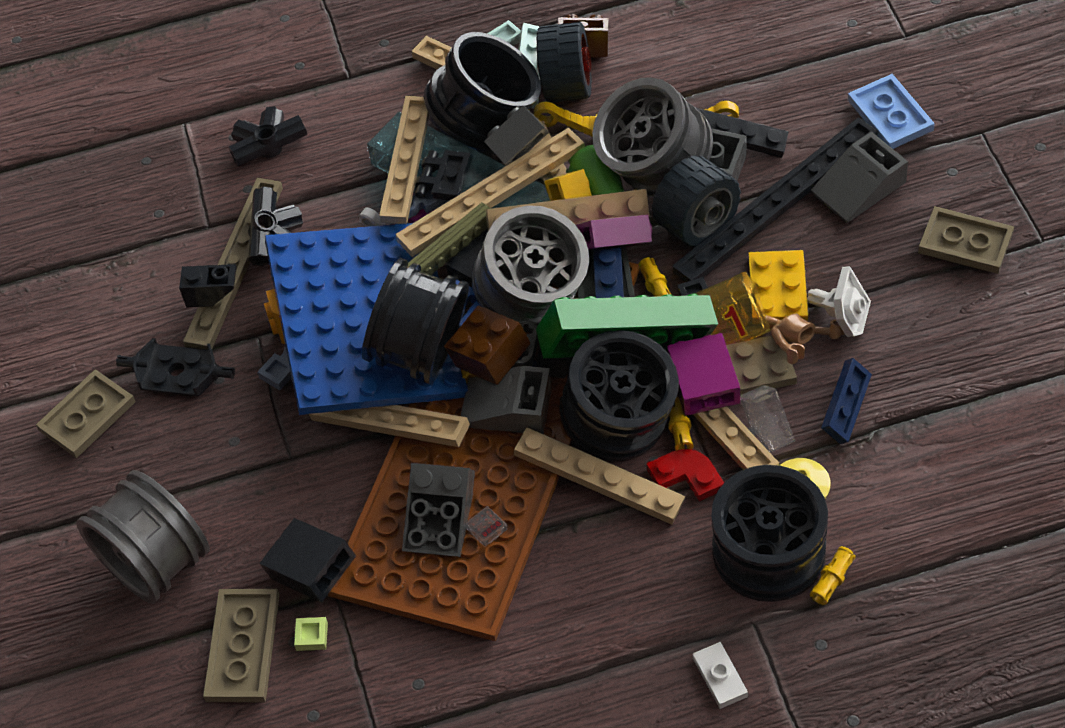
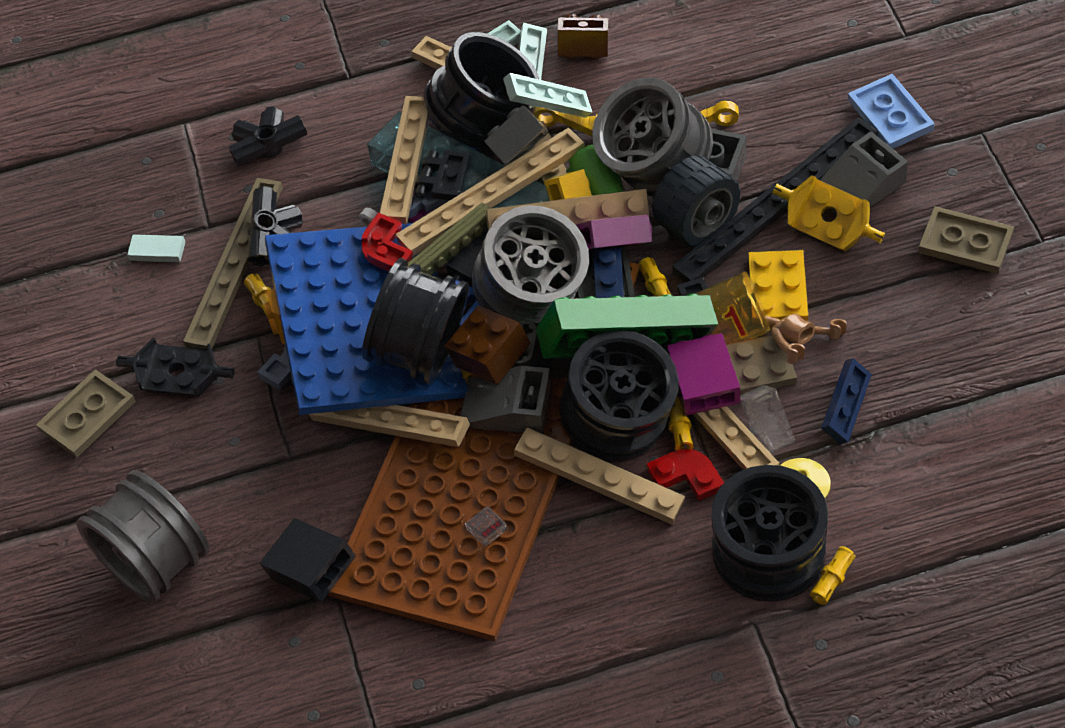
black slope [179,264,236,308] -> none
dark tan plate [203,589,279,702] -> none
yellowish green plate [294,617,328,651] -> none
dark grey slope [402,463,475,557] -> none
black wheel [536,22,592,103] -> none
white plate [693,642,748,709] -> none
black plate [695,107,789,158] -> none
white piece [807,266,871,337] -> none
none -> light aqua tile [127,235,185,262]
none -> yellow pin [244,274,272,319]
none -> red plate [361,212,413,272]
none -> light aqua plate [503,73,592,118]
none -> yellow plate [772,175,885,251]

